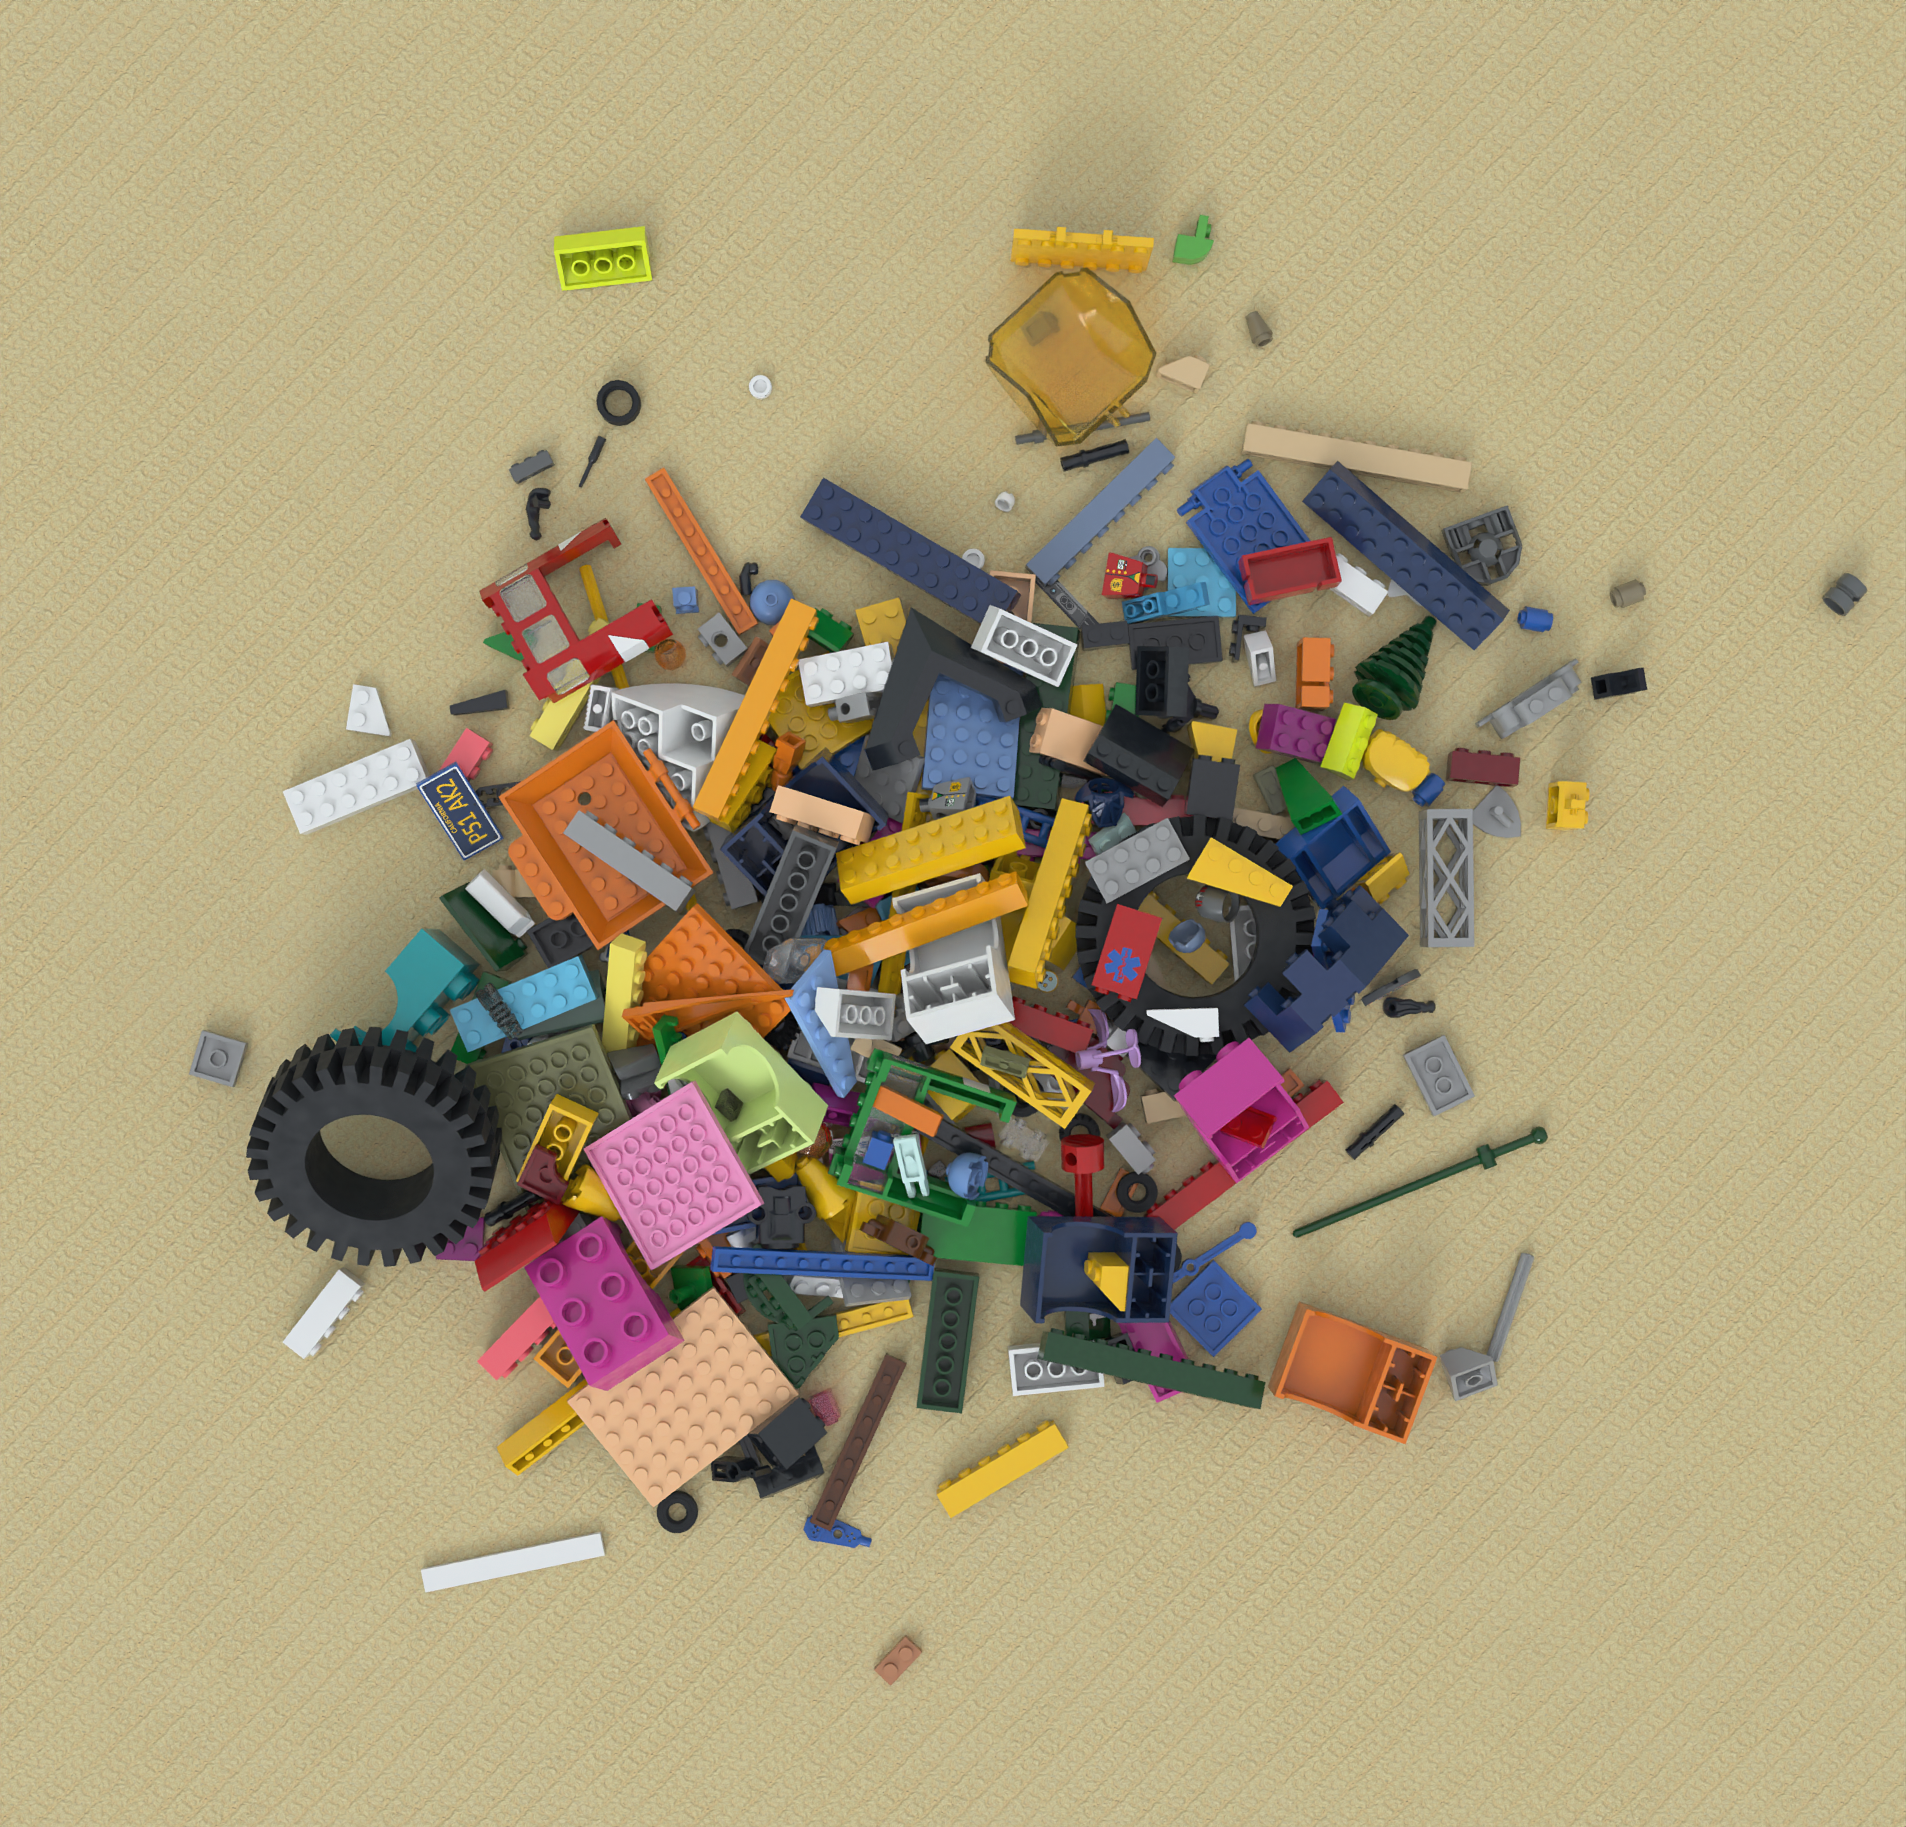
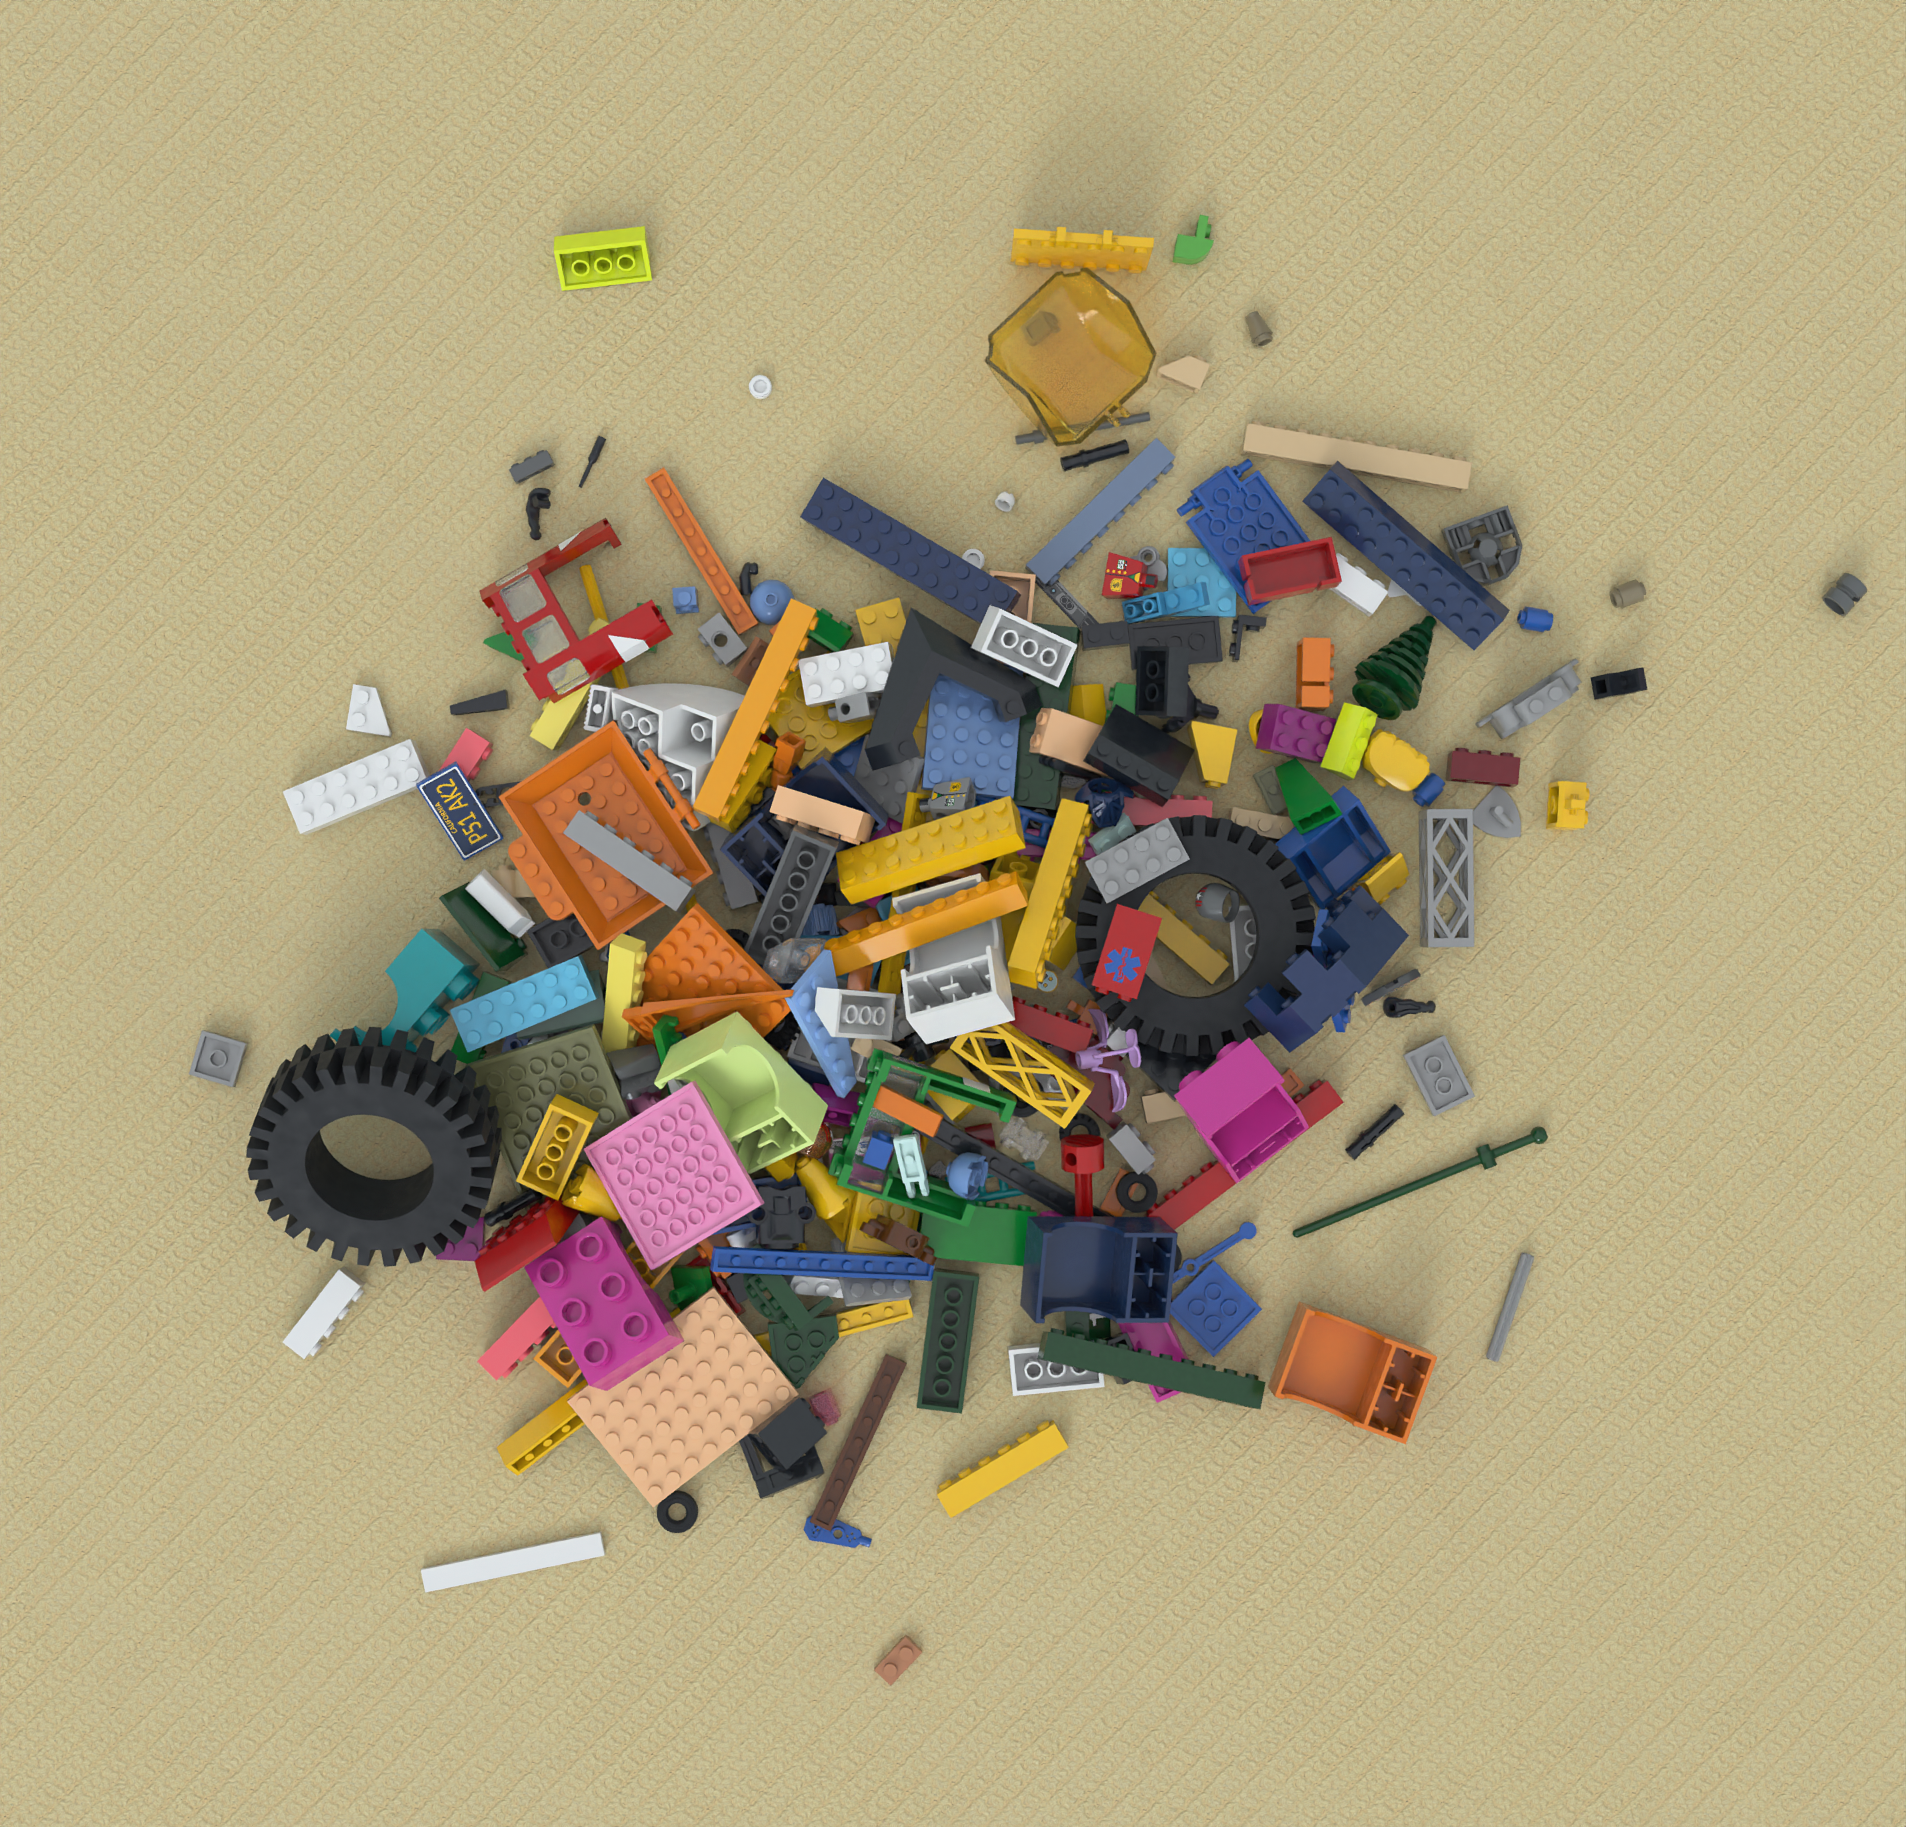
clear smoke hinge [475,983,523,1040] -> none
dark red tile [517,1144,569,1205] -> none
black tyre [596,380,641,426] -> none
clear orange piece [654,639,686,671] -> none
black piece [711,1456,771,1483] -> none
clear smoke plate [715,1088,743,1122] -> none
olive plate [980,1045,1030,1078] -> none
yellow slope [1084,1252,1129,1311] -> none
white slope [1147,1008,1219,1042] -> none
sand blue hair [1168,919,1206,953] -> none
black slope [1184,755,1240,820] -> none
yellow wedge [1186,838,1293,907] -> none
red plate [1220,1106,1277,1149] -> none
white slope [1244,630,1276,687] -> none
light grey slope [1440,1347,1498,1401] -> none

